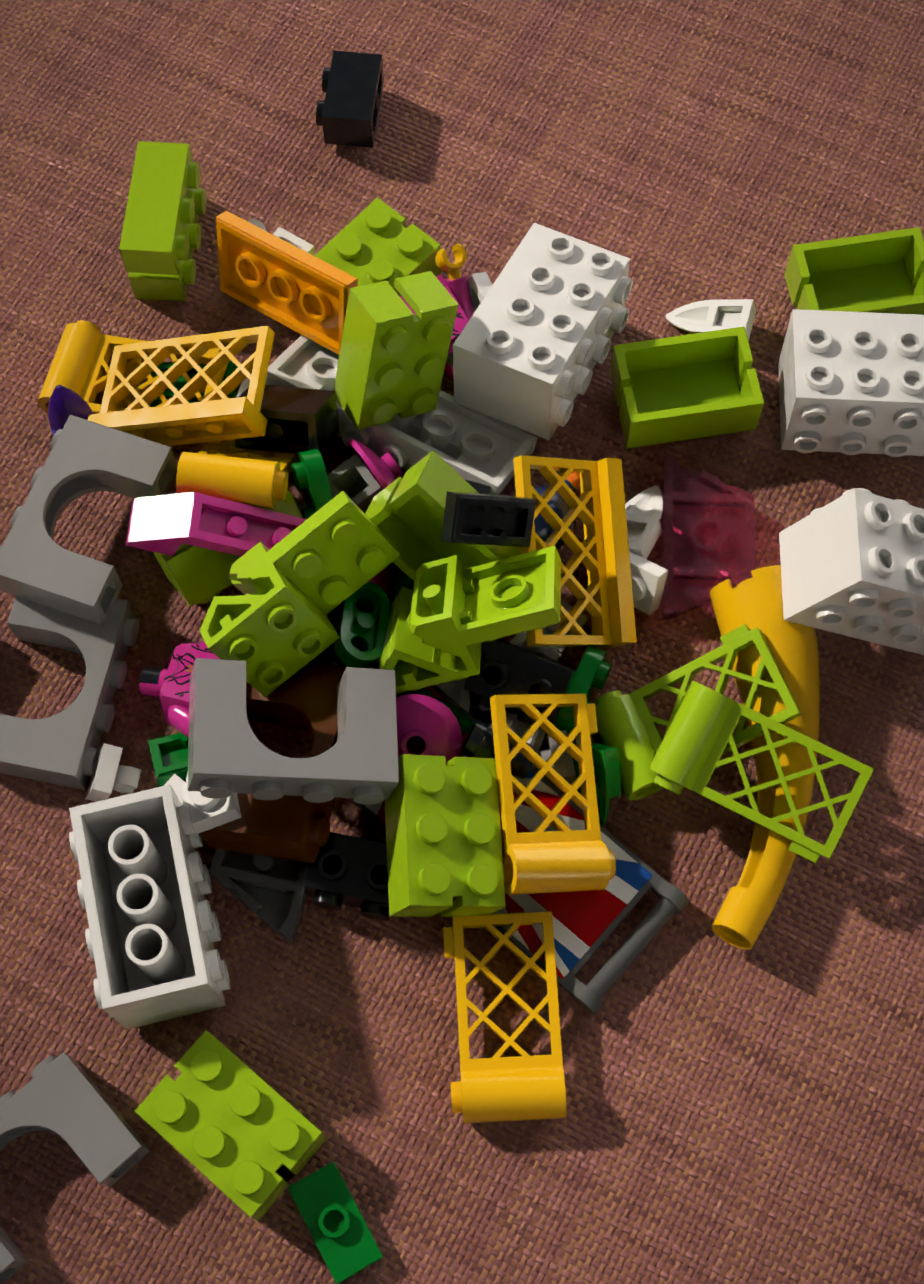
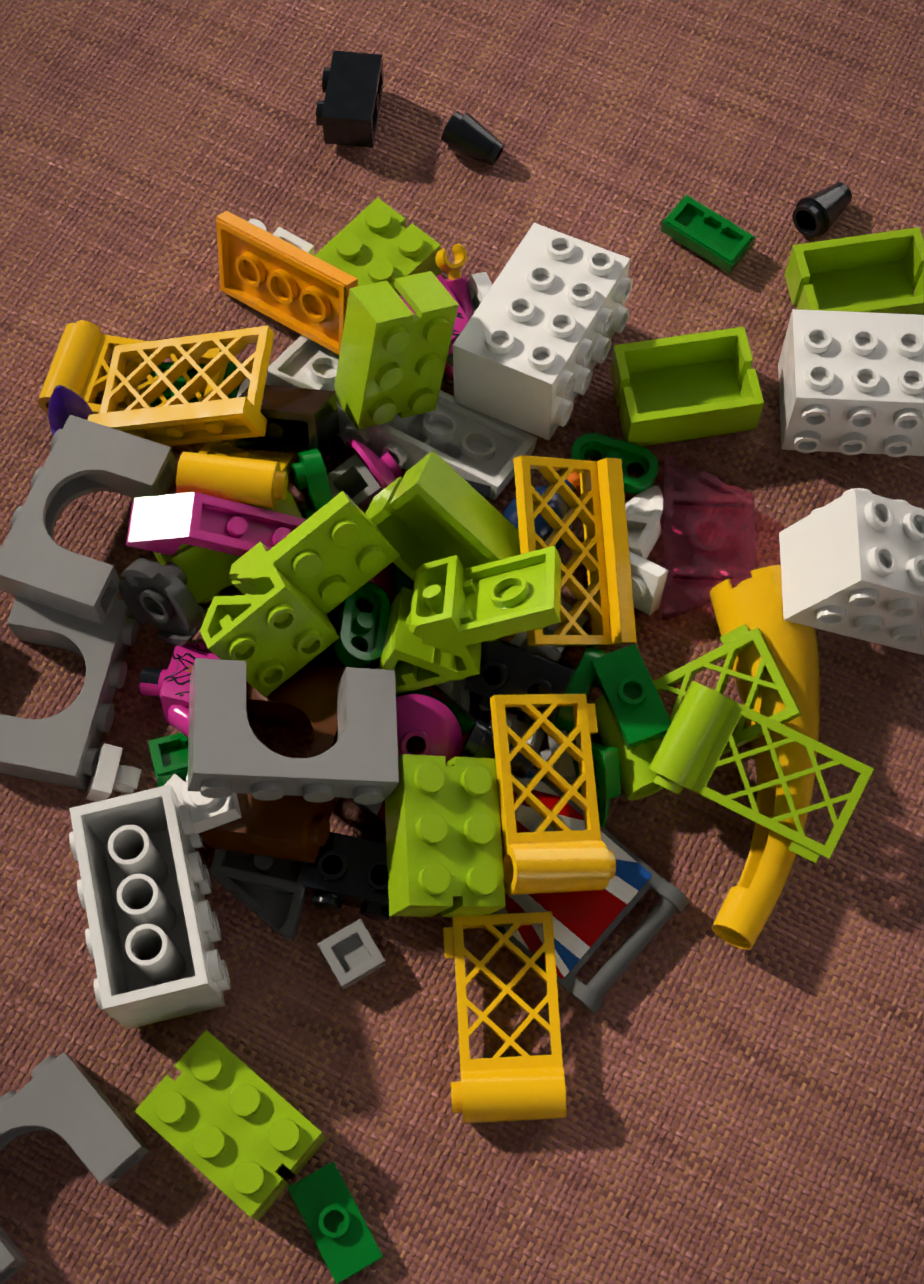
lime piece [119,141,207,301] -> none
black plate [441,491,536,547] -> none
white plate [665,299,756,341] -> none
none -> dark grey plate [119,558,207,646]
none -> light grey plate [317,918,386,990]
none -> black cone [441,111,505,166]
none -> green plate [570,433,658,494]
none -> green plate [590,643,671,750]
none -> green plate [661,194,756,274]
none -> black cone [792,182,852,237]

